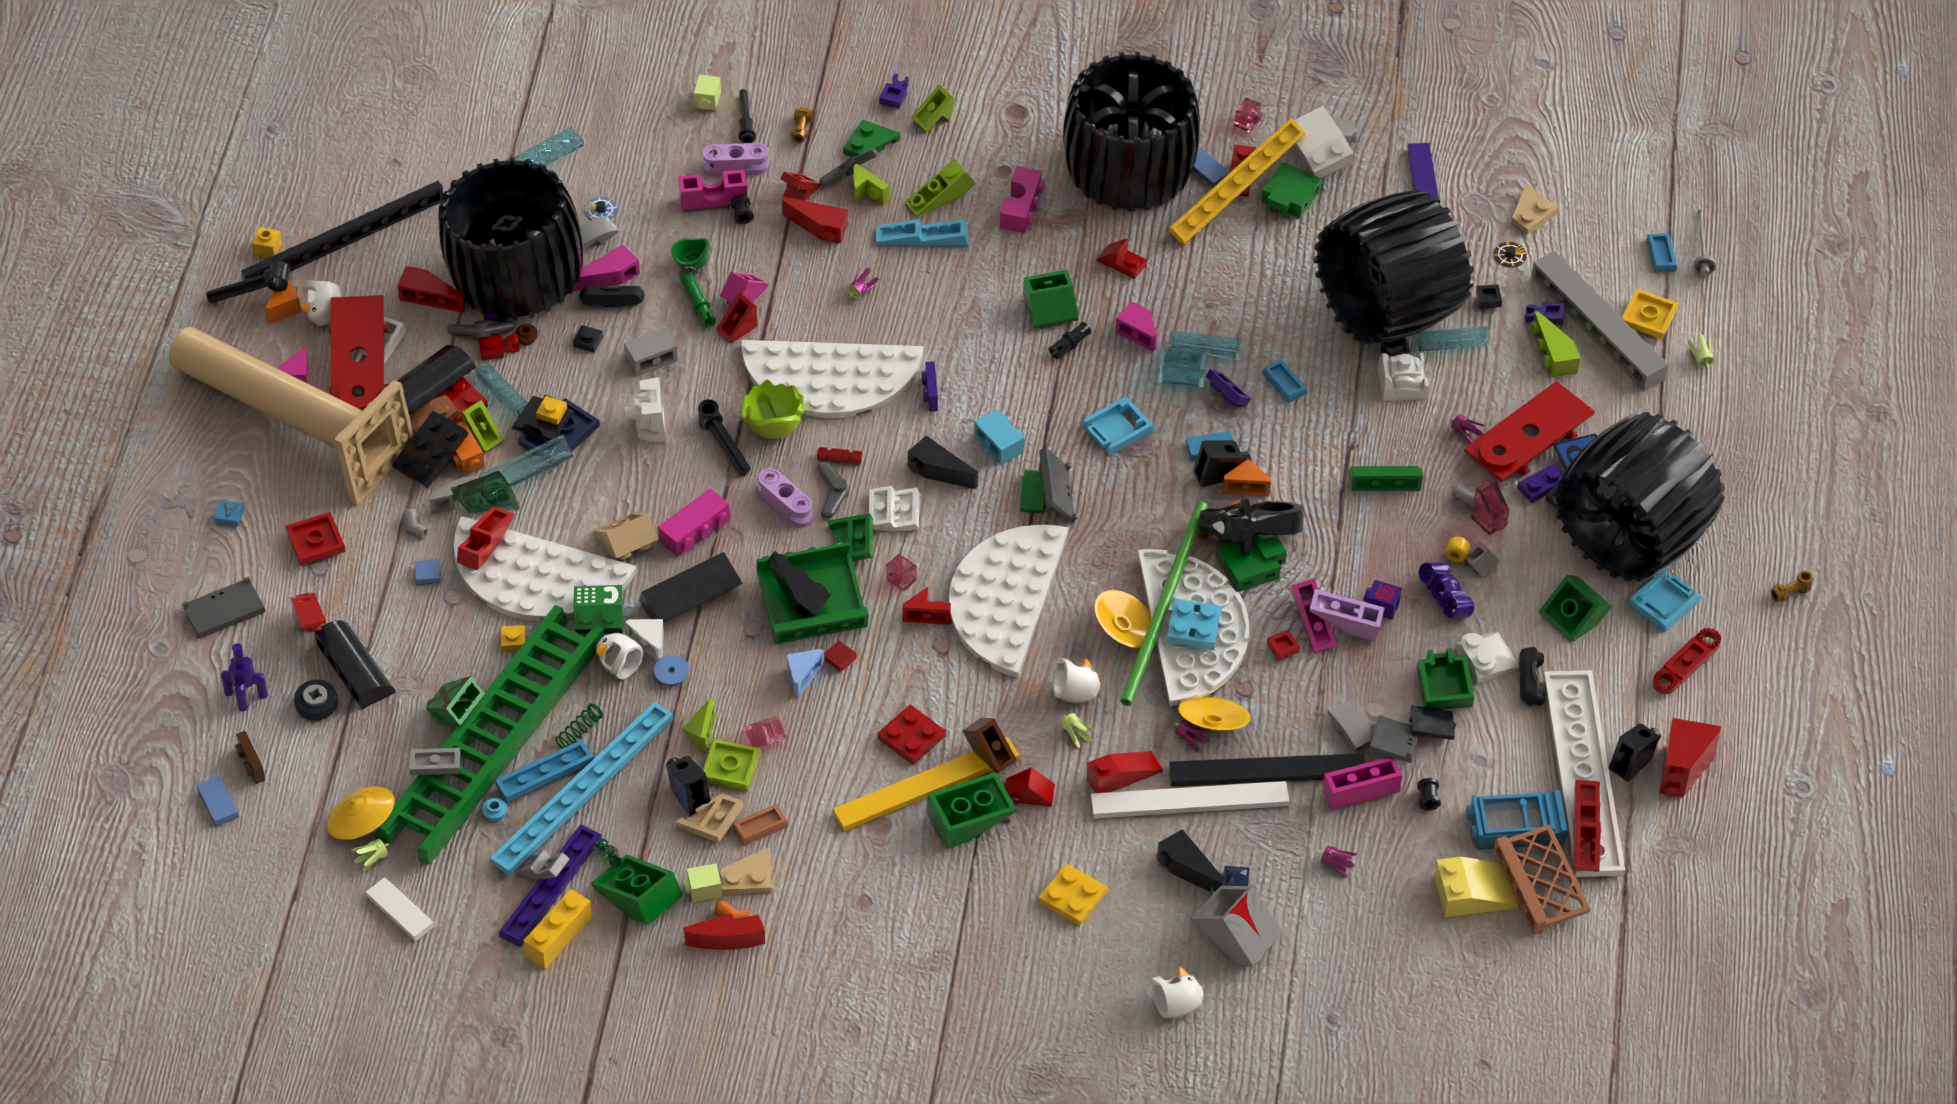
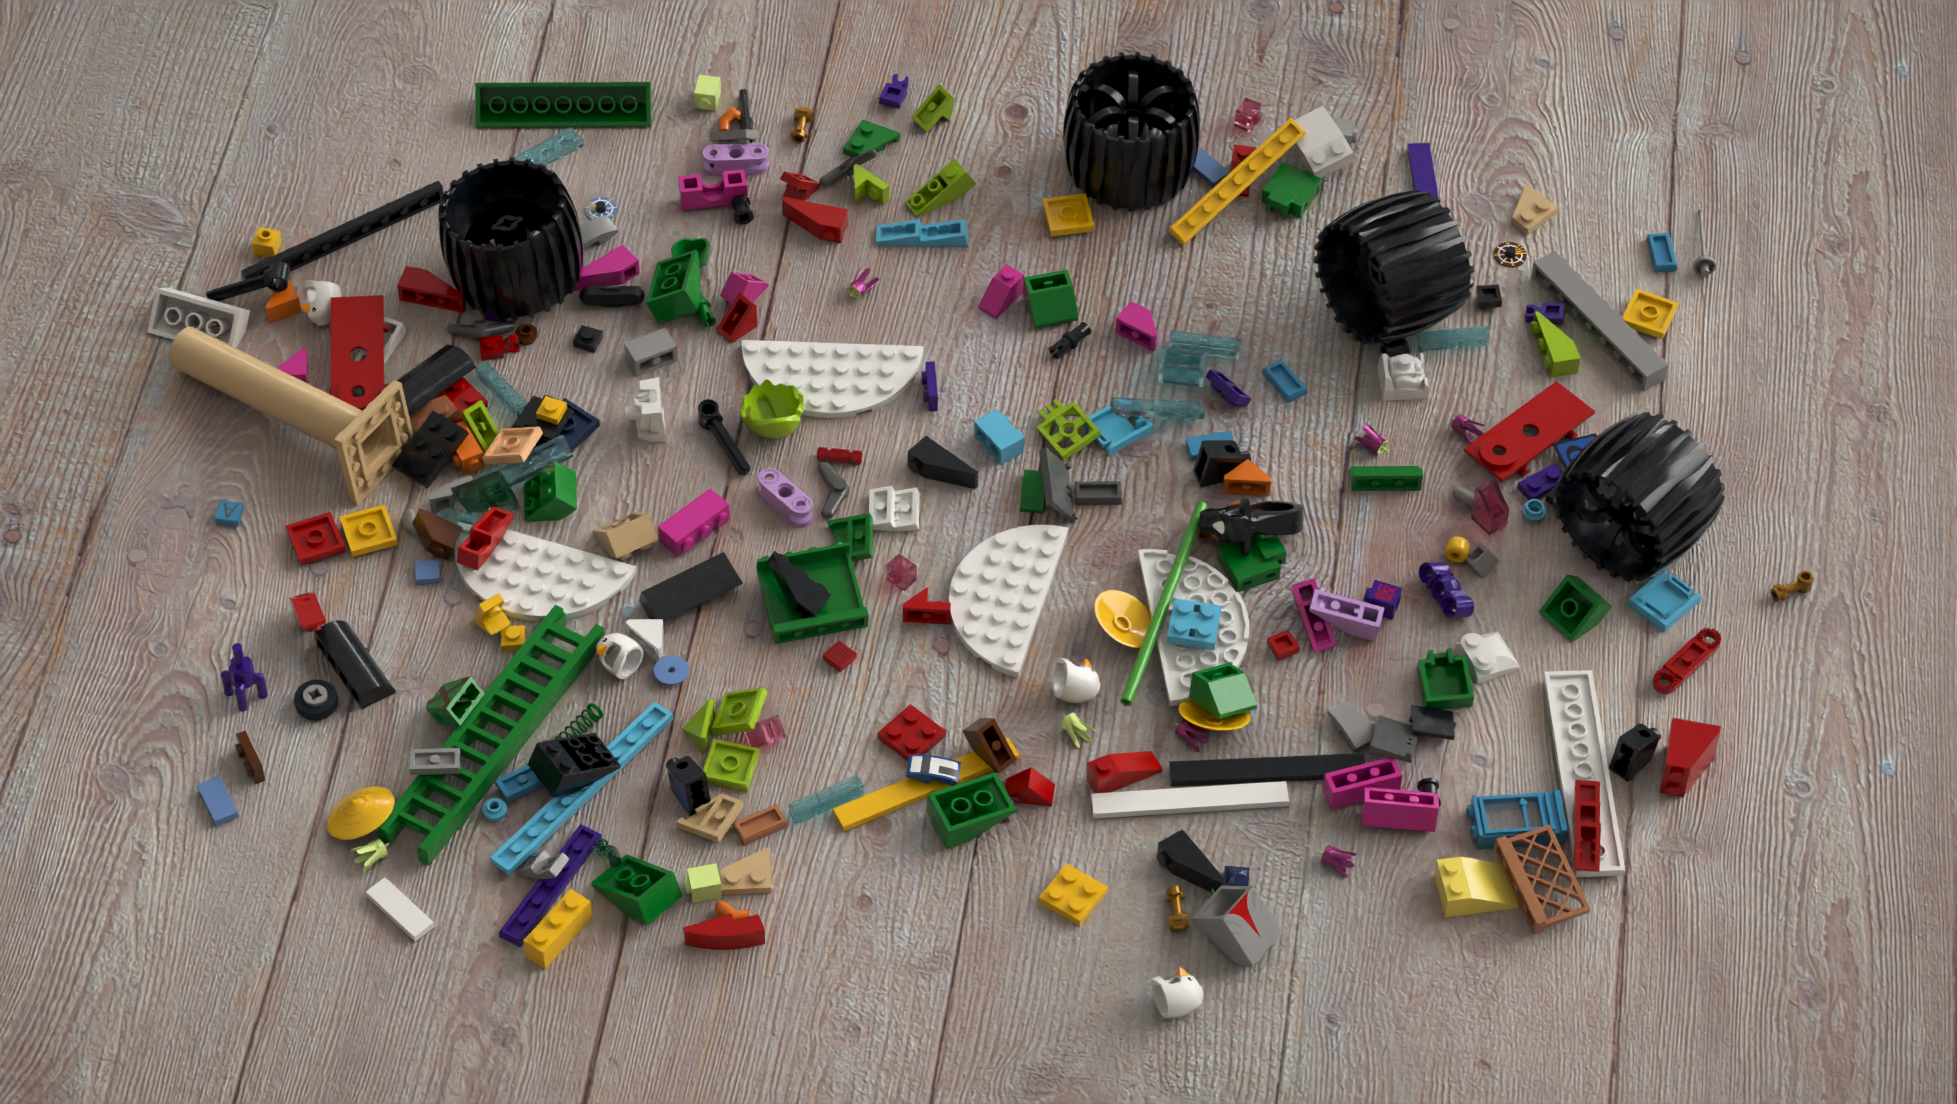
dark grey door [182,577,266,639] -> none
green slope [573,585,623,634] -> none
light blue slope [787,649,824,698] -> none
dark pink arch [999,166,1045,233] -> none
red slope [1097,239,1147,279] -> none
black piece [1519,647,1545,706] -> none
yellowish green piece [1688,334,1715,368] -> none
none -> white slope [147,288,250,348]
none -> yellow plate [339,504,398,557]
none -> reddish brown slope [412,508,463,561]
none -> clear light blue piece [438,507,483,525]
none -> yellow slope [473,593,510,635]
none -> green slope [475,82,652,127]
none -> light nougat tile [482,427,543,465]
none -> green slope [524,461,577,522]
none -> black slope [527,733,621,797]
none -> green slope [646,250,701,323]
none -> light grey plate [709,129,758,144]
none -> lime tile [710,687,768,736]
none -> orange arm [719,107,741,132]
none -> clear light blue piece [788,775,864,824]
none -> slope [905,754,961,786]
none -> dark pink slope [978,264,1024,319]
none -> lime piece [1037,398,1101,461]
none -> yellow plate [1042,193,1095,237]
none -> dark grey tile [1074,481,1122,505]
none -> clear light blue plate [1110,397,1205,421]
none -> pearl gold bar [1165,886,1190,932]
none -> green slope [1189,663,1257,719]
none -> flat silver piece [1355,425,1389,455]
none -> dark pink brick [1361,787,1439,832]
none -> medium azure plate [1522,499,1546,521]

